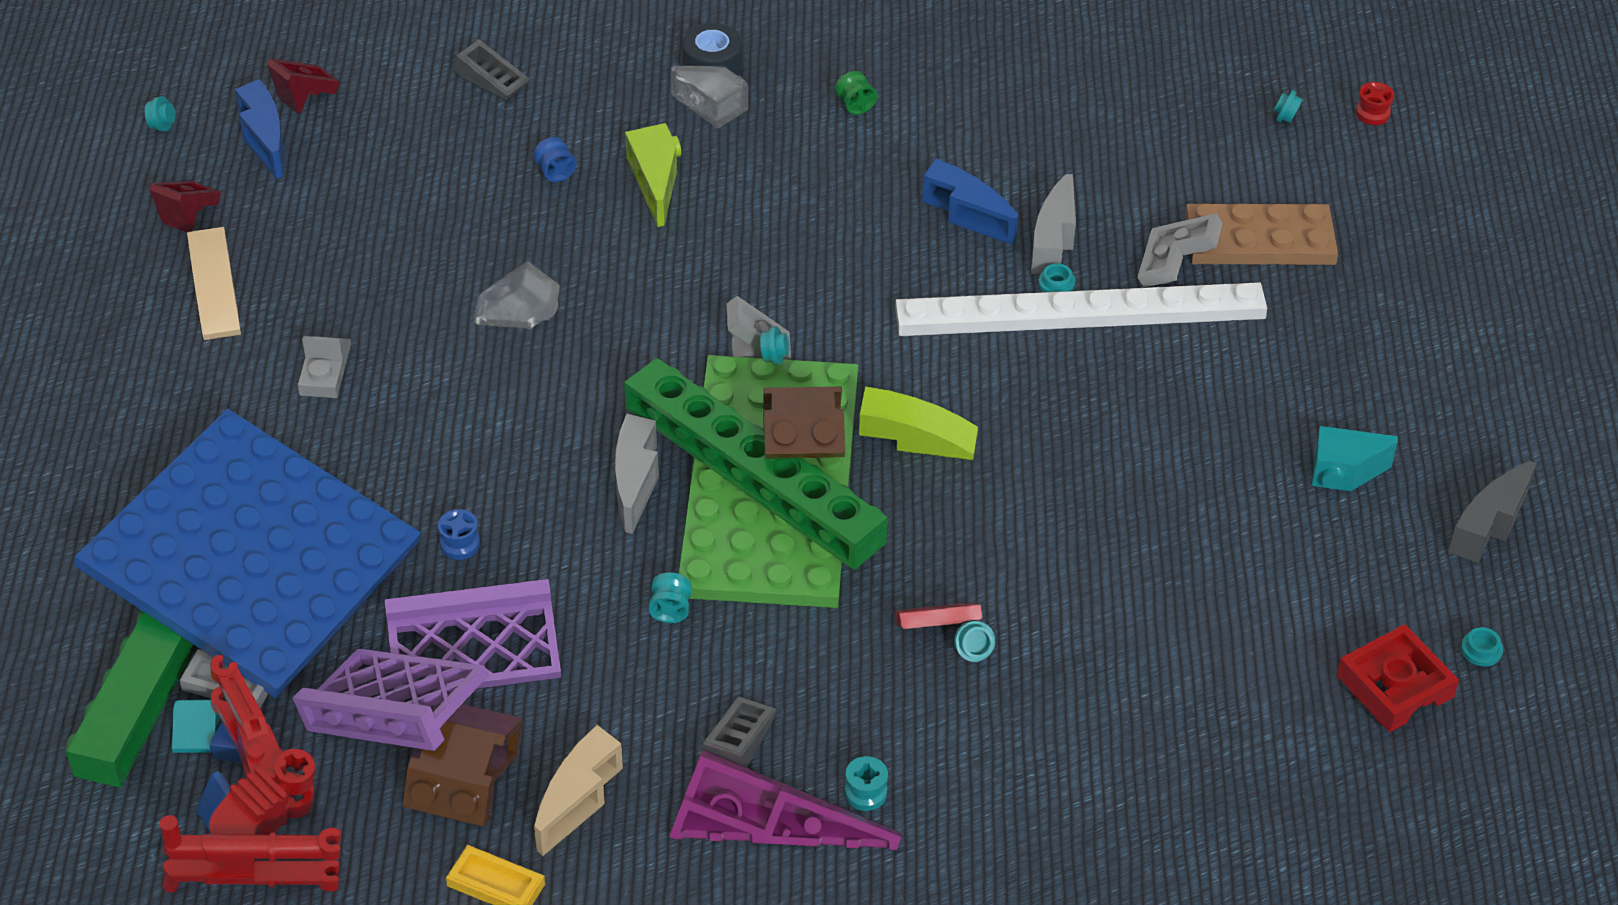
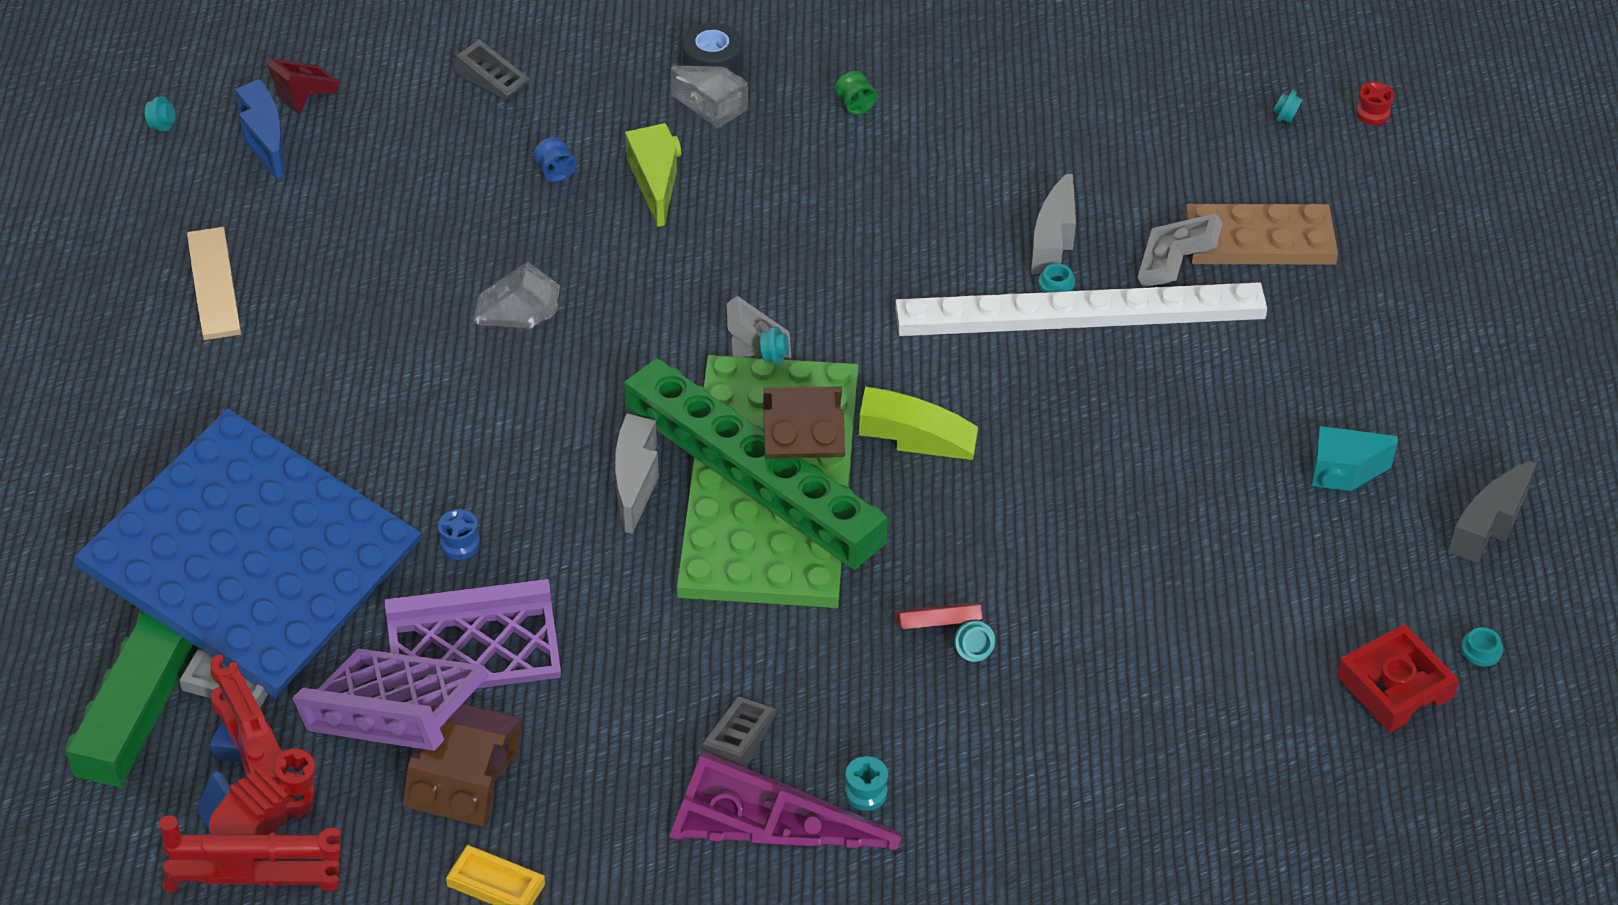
dark red slope [150,180,221,232] -> none
teal slope [172,700,220,753] -> none
light grey slope [298,336,351,398] -> none
tan slope [534,725,623,856] -> none
teal wheel [649,572,692,623] -> none
blue slope [922,159,1019,245] -> none

